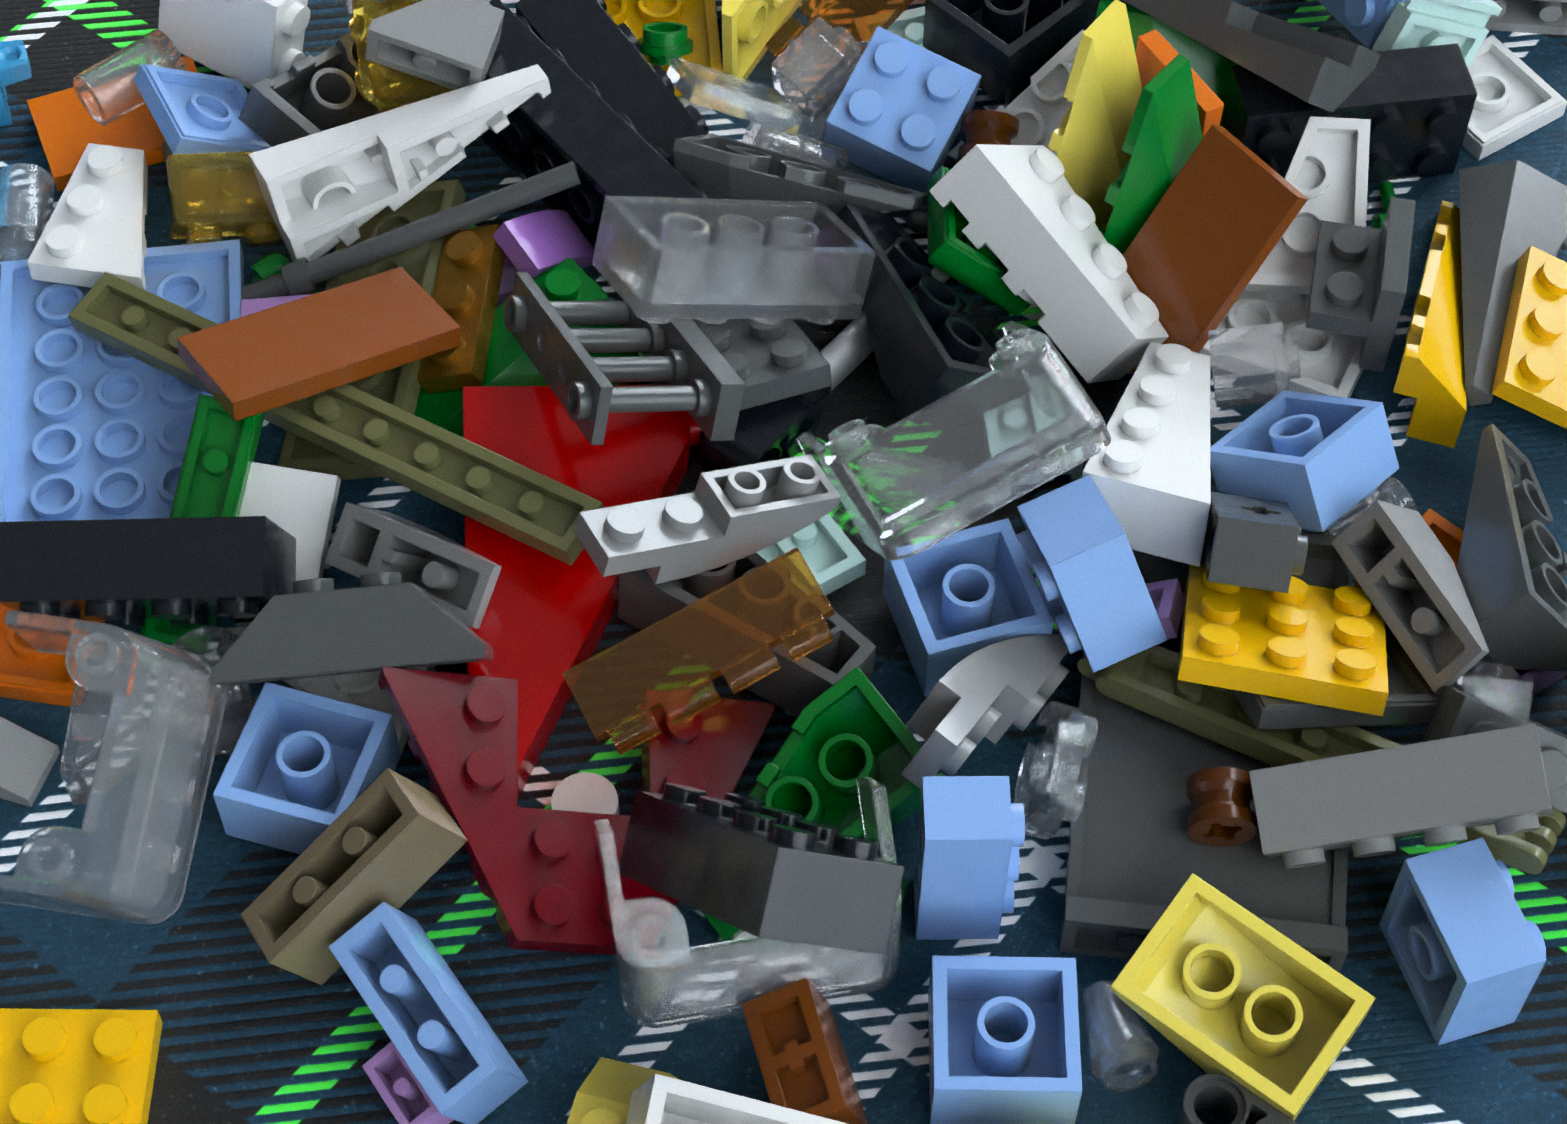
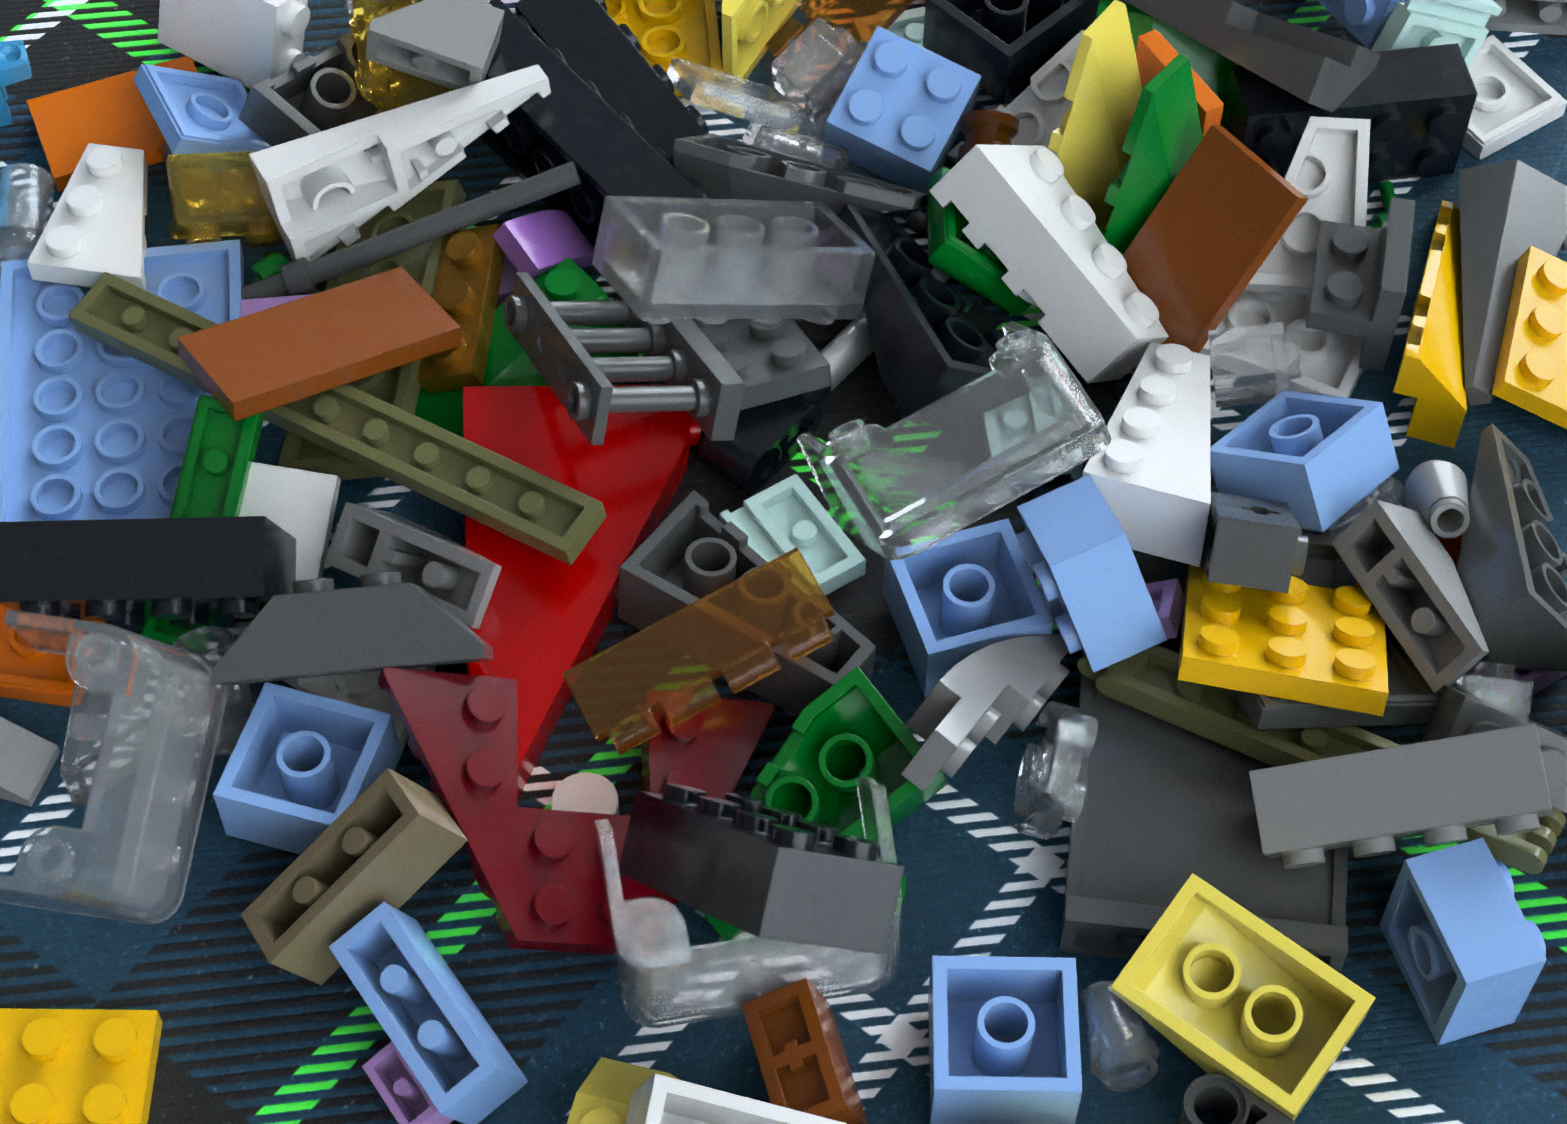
clear piece [73,29,187,126] -> none
light grey slope [574,454,842,585] -> none
green plate [638,22,693,65] -> none
light blue brick [913,776,1025,940] -> none
reddish brown wheel [1186,766,1258,847] -> none
none -> light grey cone [1404,460,1470,538]

